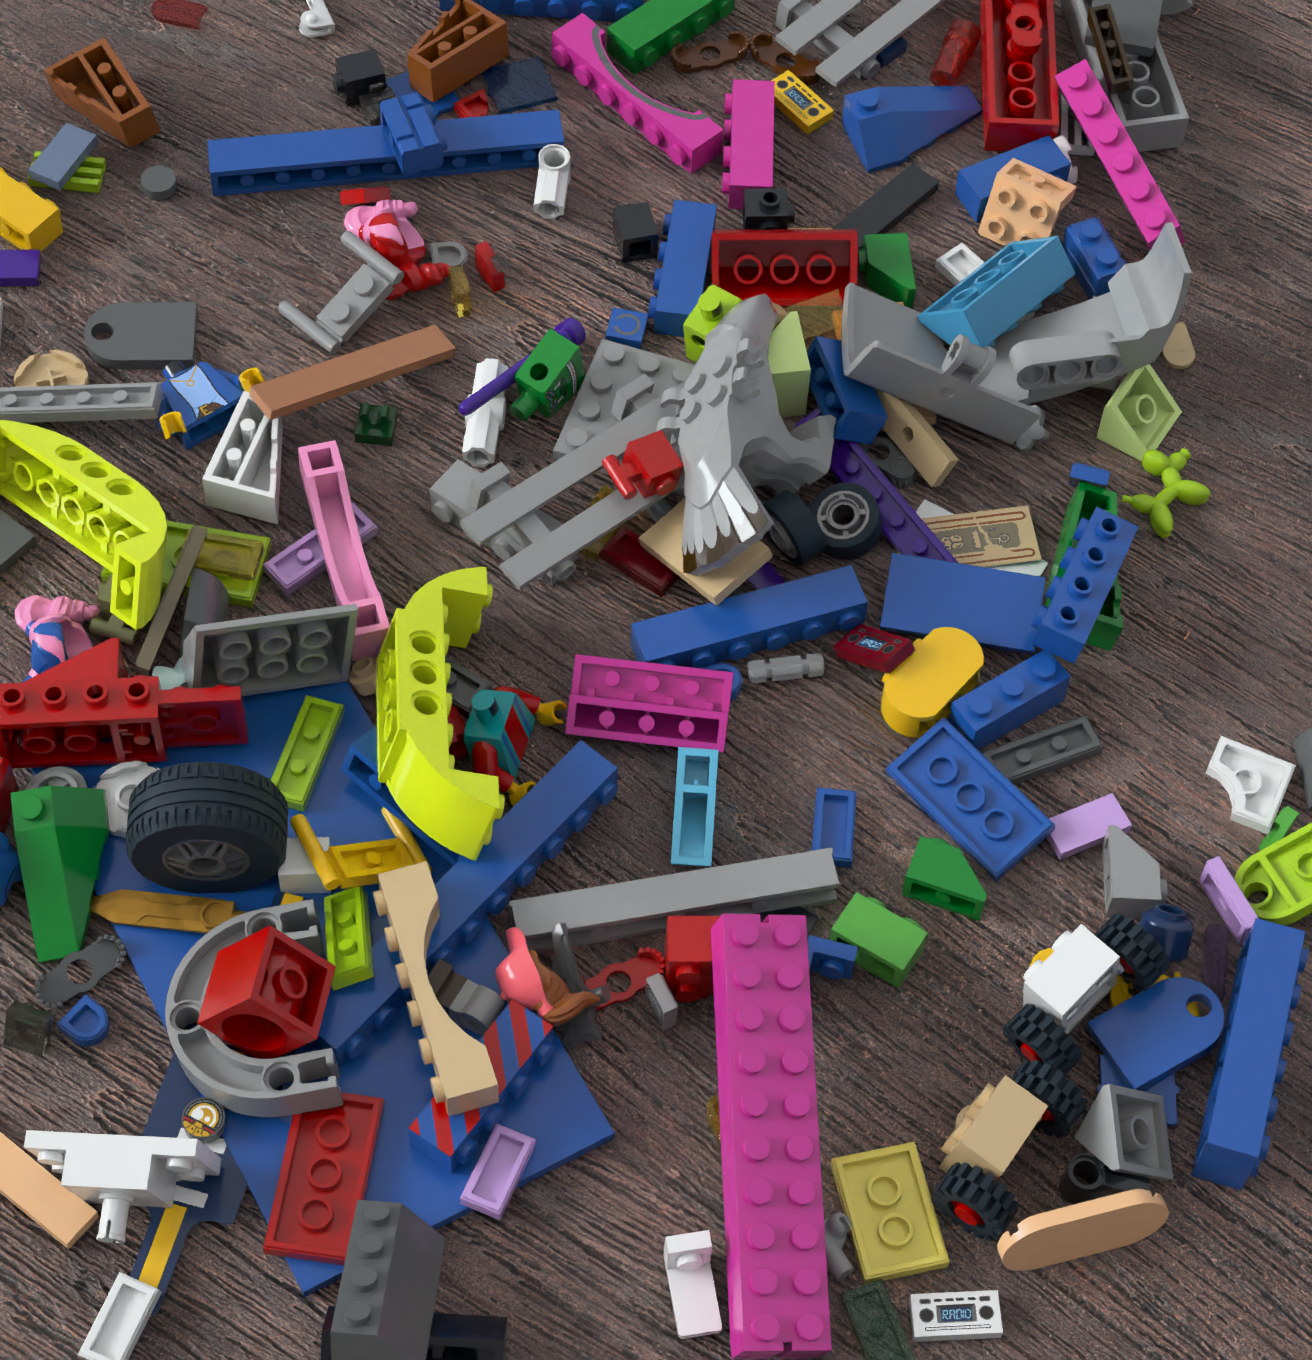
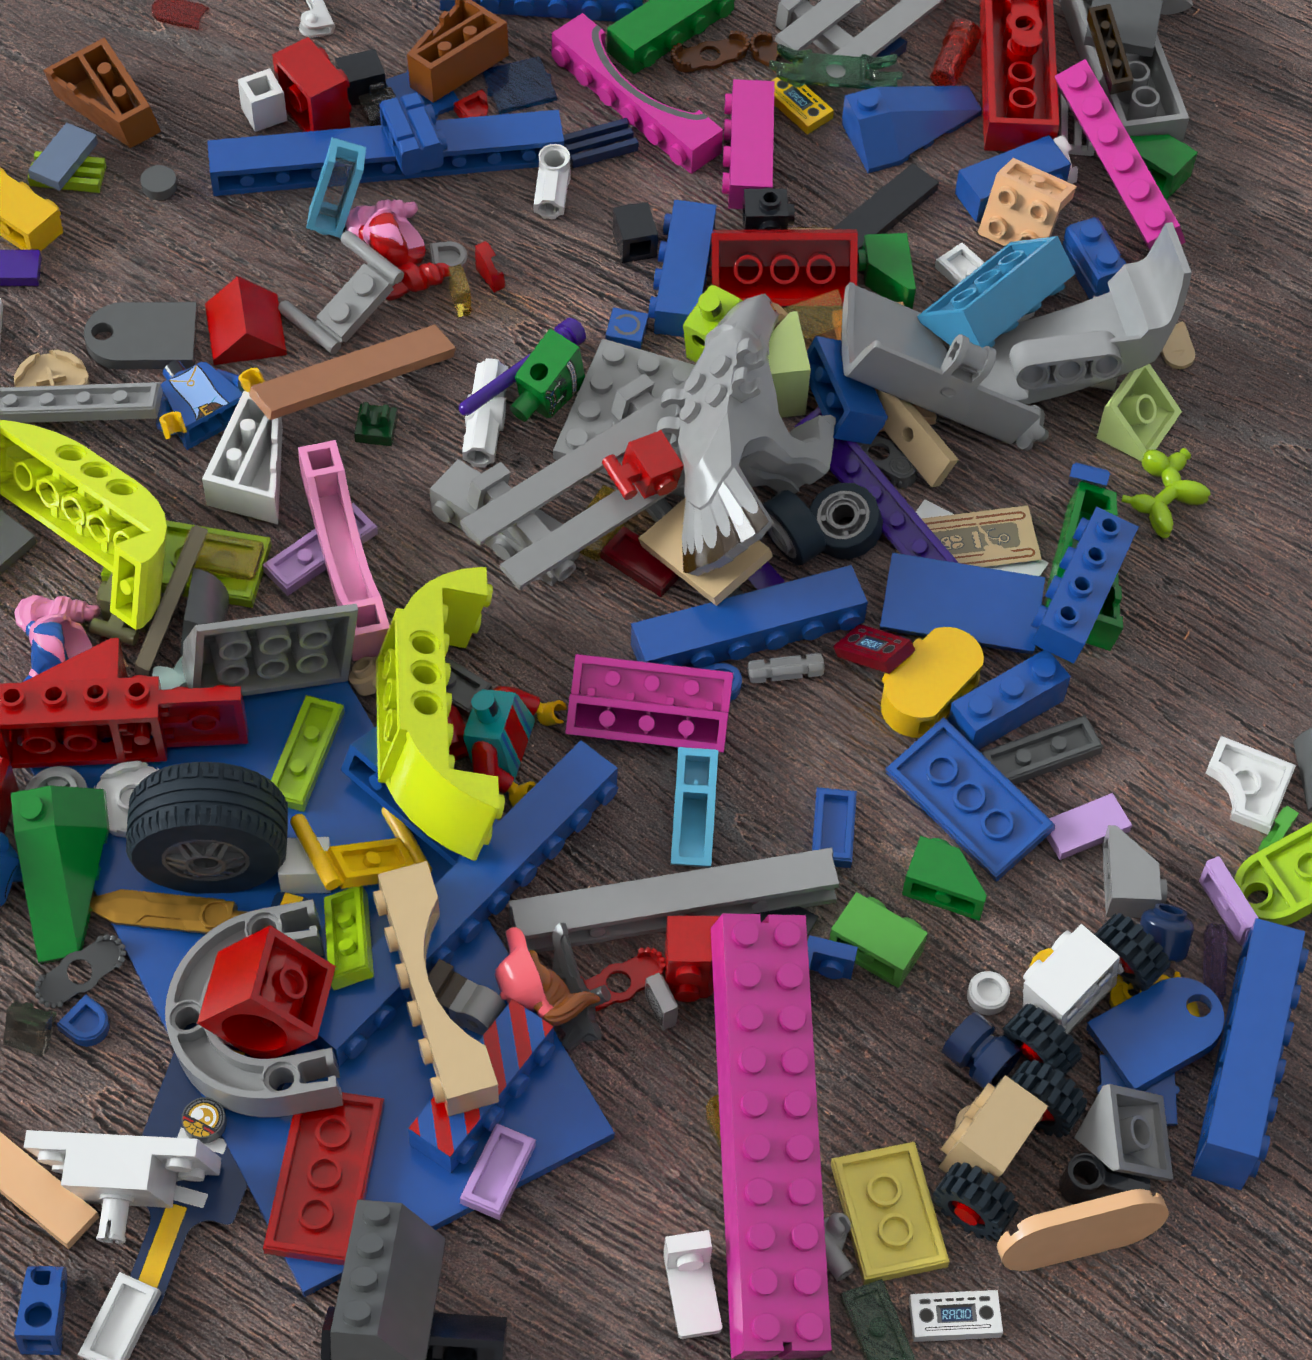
red tile [340,186,391,205] -> none
none -> blue leg [14,1266,67,1355]
none -> red slope [205,276,287,365]
none -> white brick [238,68,287,132]
none -> red brick [272,37,352,132]
none -> medium azure window [306,137,366,238]
none -> dark blue tile [563,118,639,168]
none -> clear green piece [769,44,903,90]
none -> dark blue wheel [942,1011,1023,1089]
none -> white tile [967,971,1010,1015]
none -> green slope [1130,134,1198,199]

